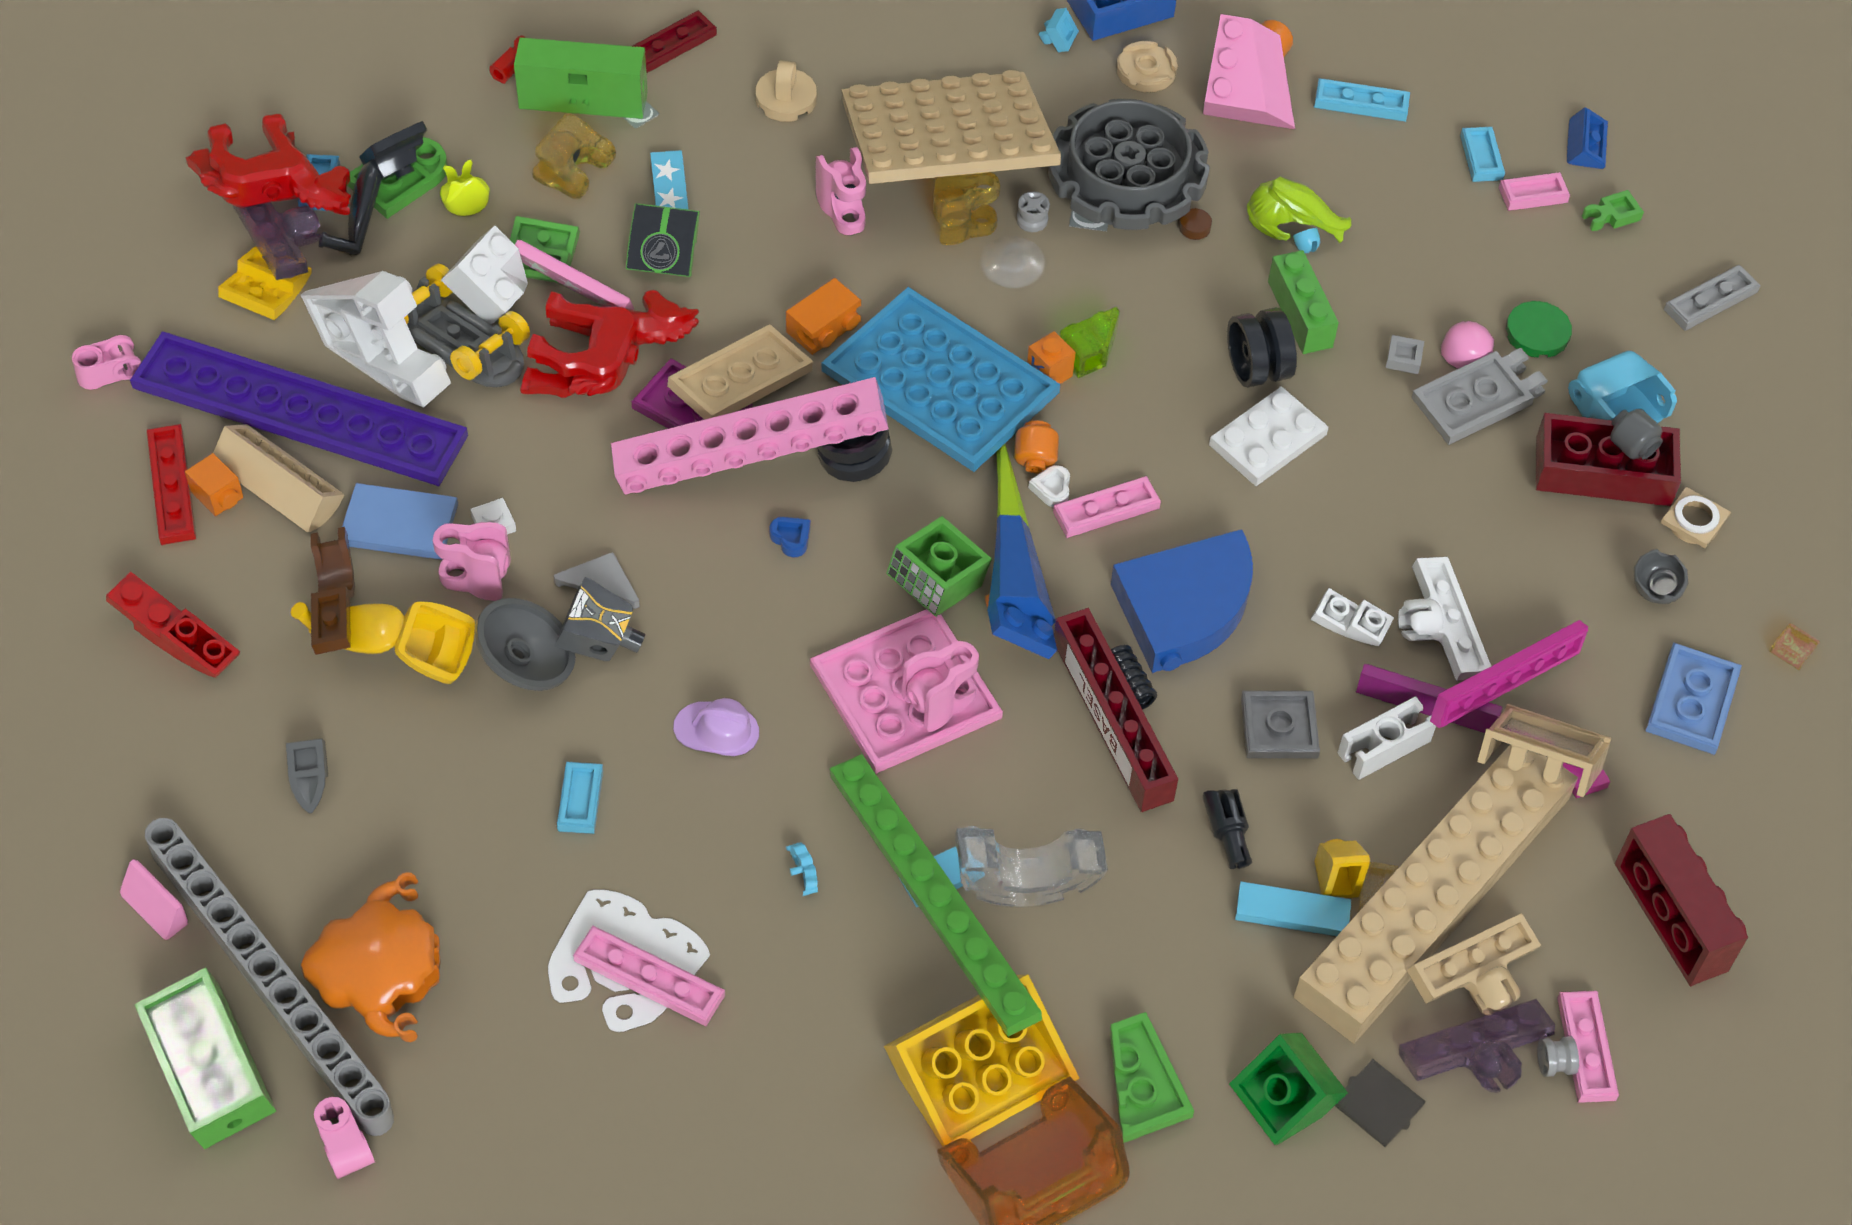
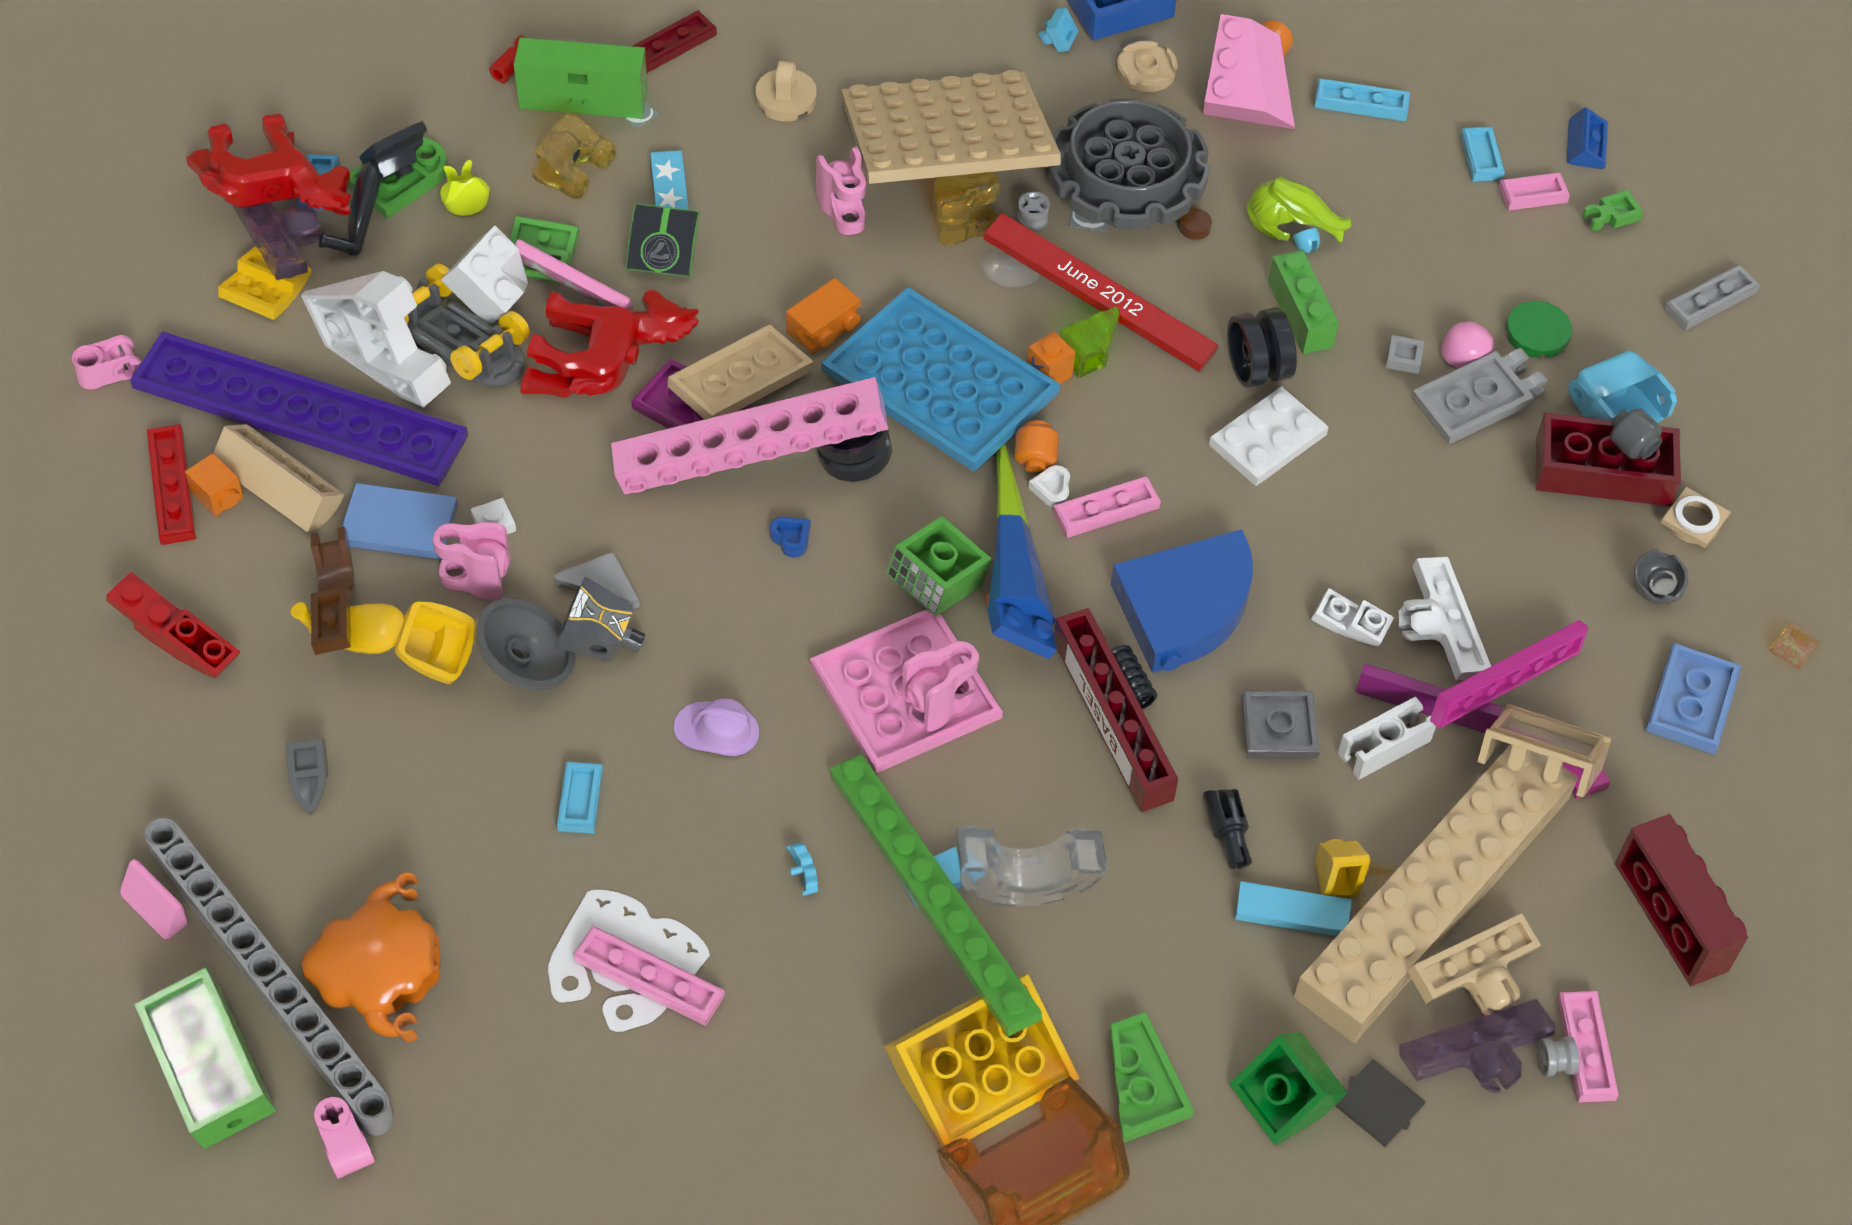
none -> red tile [983,213,1219,372]

